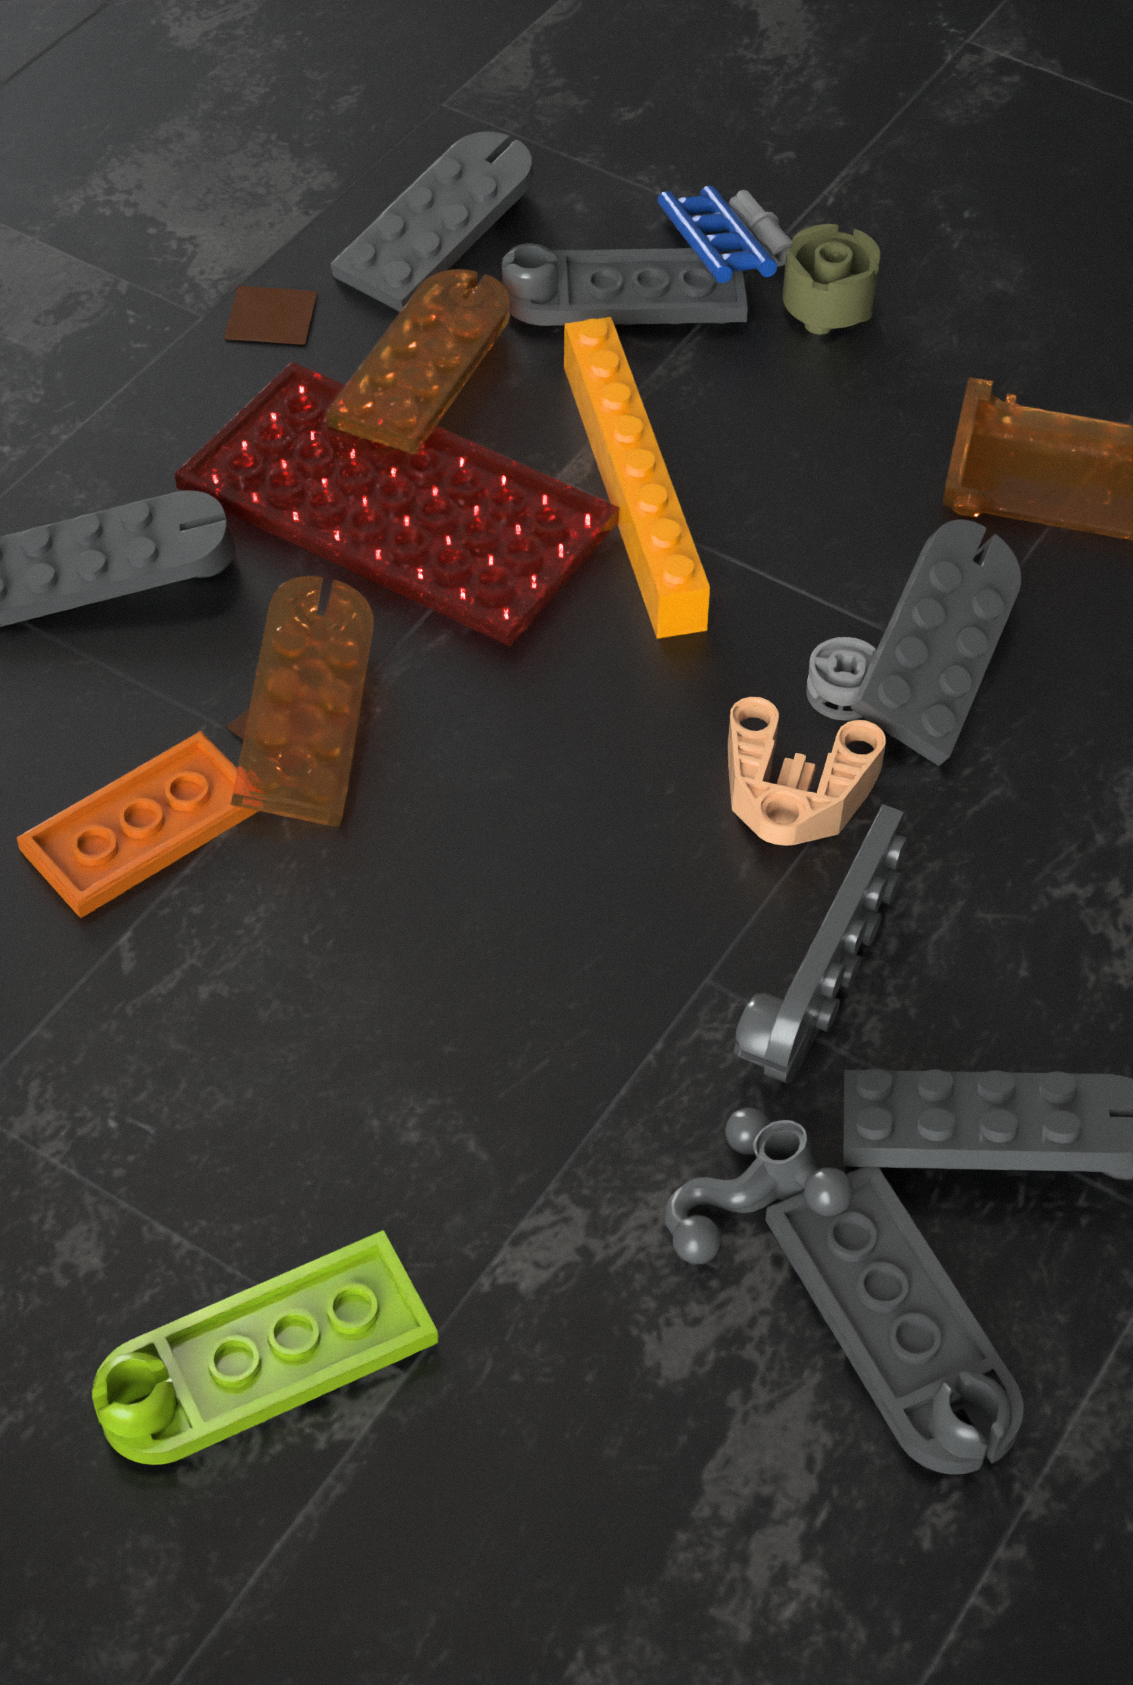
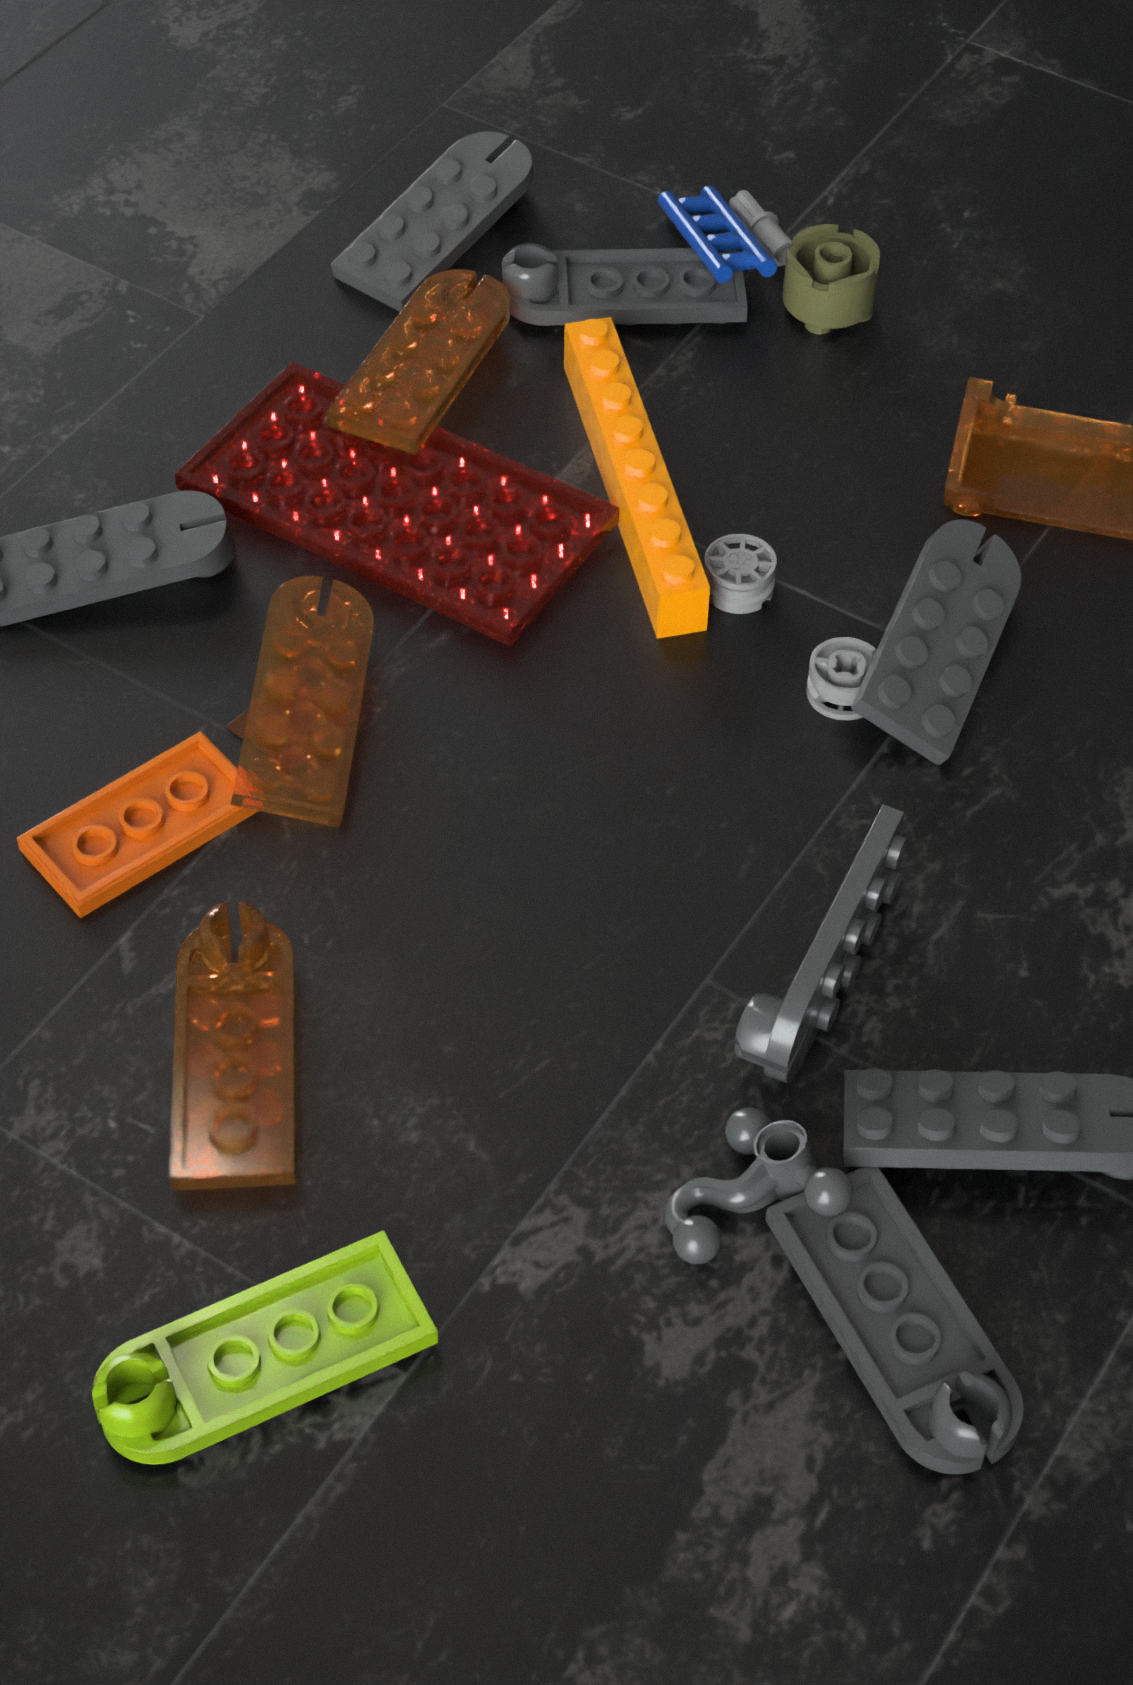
reddish brown sticker [224,286,317,345] -> none
light nougat connector [728,697,886,846] -> none
none -> clear orange plate [169,901,295,1191]
none -> light grey wheel [704,534,777,614]

